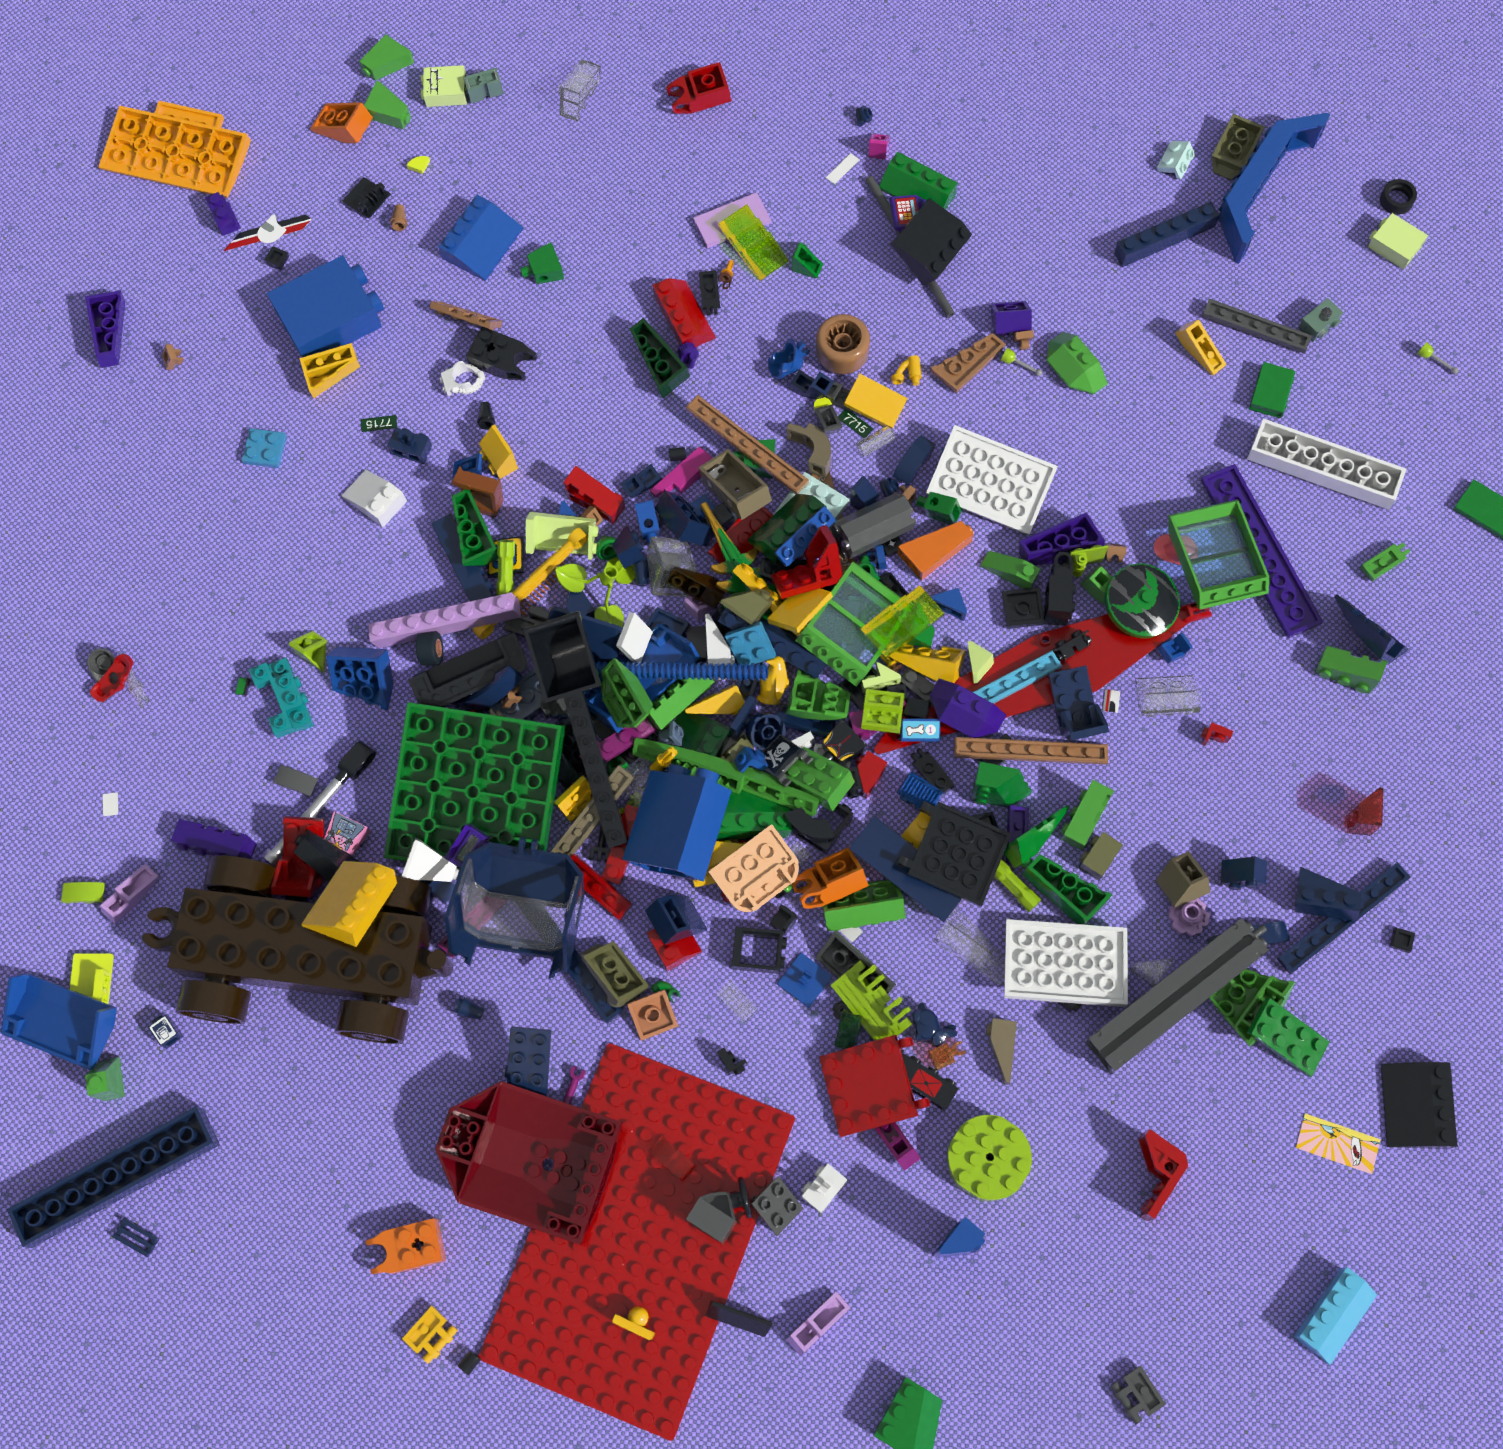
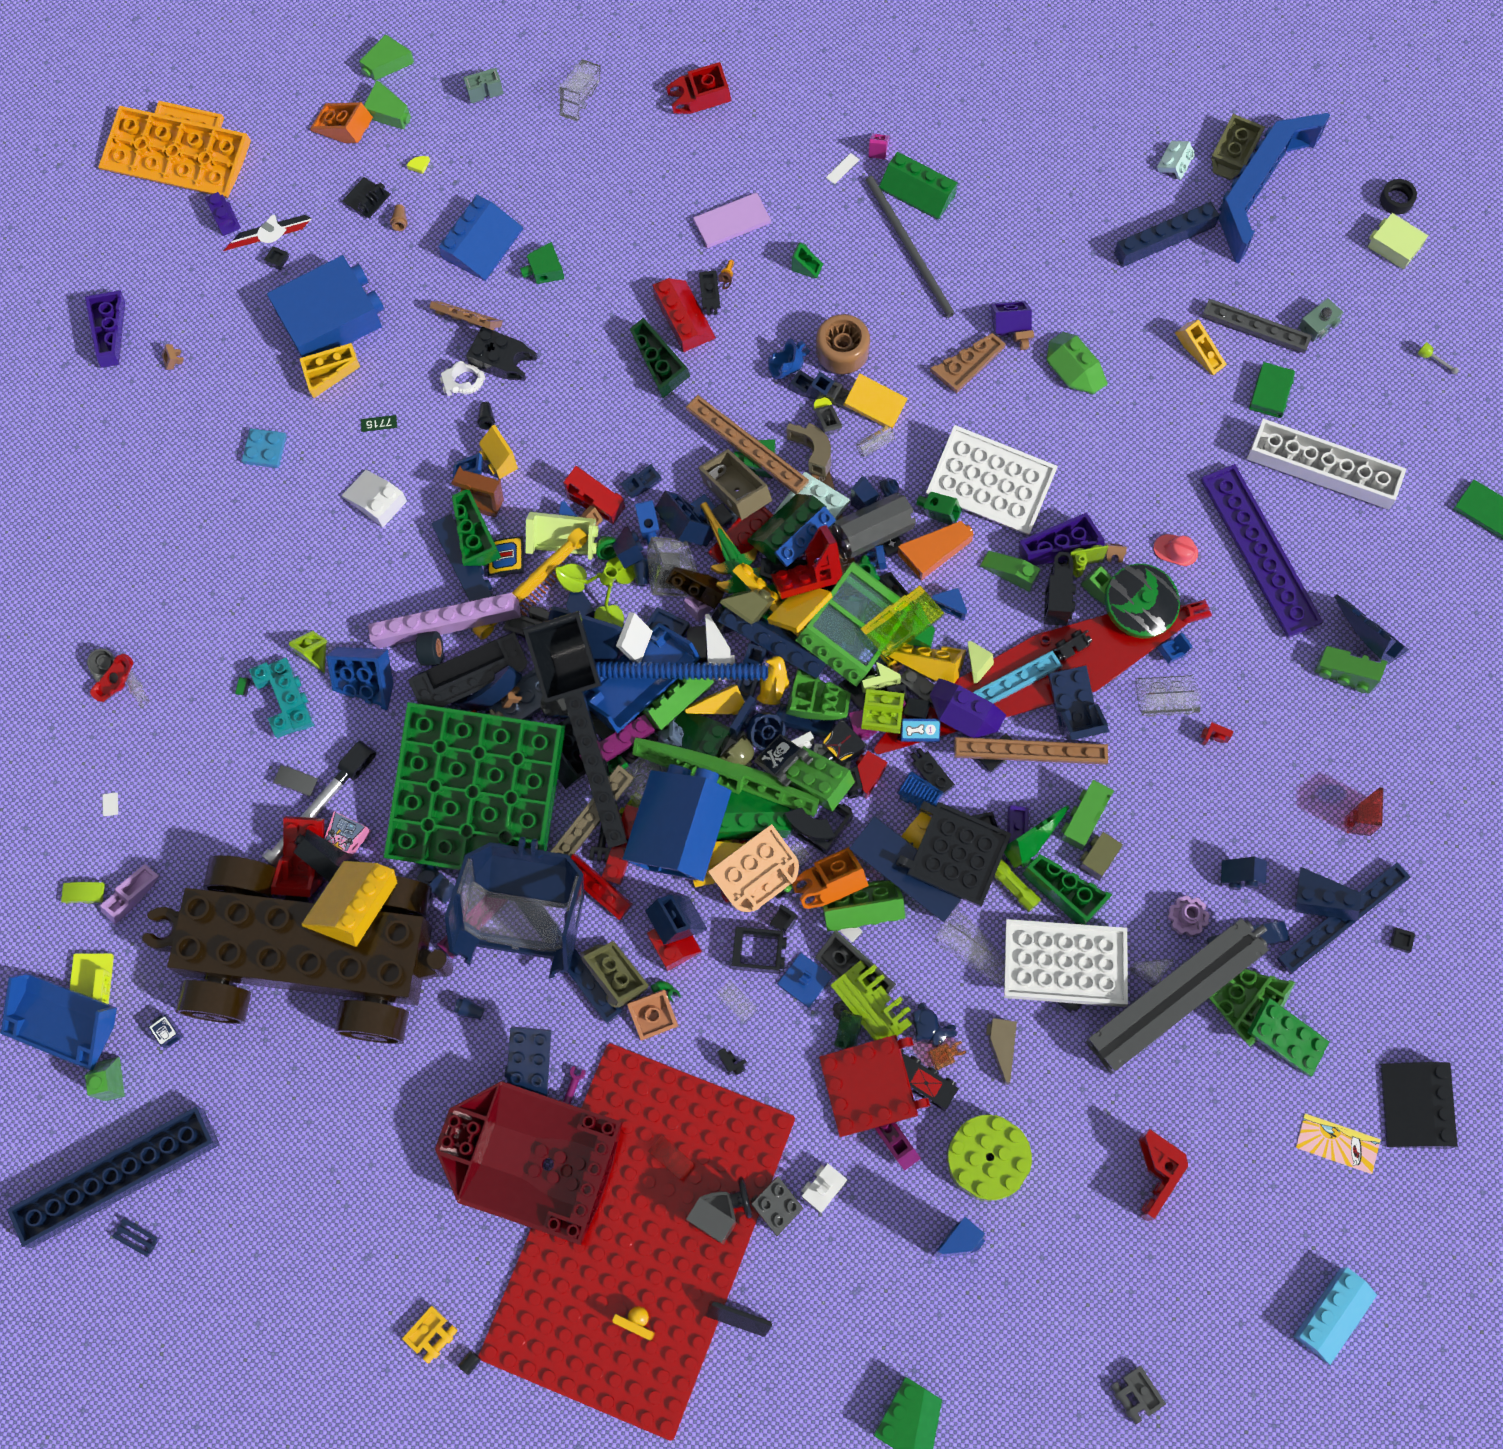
dark purple wedge [171,819,257,859] -> none
orange brick [365,1218,446,1275] -> none
dark blue brick [387,427,432,464] -> none
white slope [401,838,459,882] -> none
yellowish green brick [421,65,467,107] -> none
dark purple window [445,824,490,868] -> none
lime axle [496,539,515,596] -> none
yellow plate [554,776,593,822] -> none
bright green wedge [601,658,653,728] -> none
dark pink piece [650,447,713,498] -> none
yellow axle [650,747,677,772] -> none
black hinge [668,446,686,461] -> none
dark purple piece [677,342,699,369] -> none
clear neon green slope [718,204,789,281] -> none
dark azure plate [725,621,776,665] -> none
blue bracket [734,746,768,773] -> none
lavender slope [786,1292,850,1356] -> none
dark green sticker [838,409,873,439] -> none
dark blue plate [856,105,873,126] -> none
slope [889,195,926,232] -> none
yellow plant [890,355,922,386] -> none
black slope [891,198,972,285] -> none
dark blue brick [893,435,936,485] -> none
medium nougat tile [895,485,916,504] -> none
green wedge [971,762,1032,808] -> none
hinge [1000,348,1042,376] -> none
black plate [1002,587,1045,629] -> none
sticker [1103,689,1120,713] -> none
dark tan slope [1155,851,1211,908] -> none
window [1168,500,1269,610] -> none
bright green hinge [1360,543,1411,582] -> none

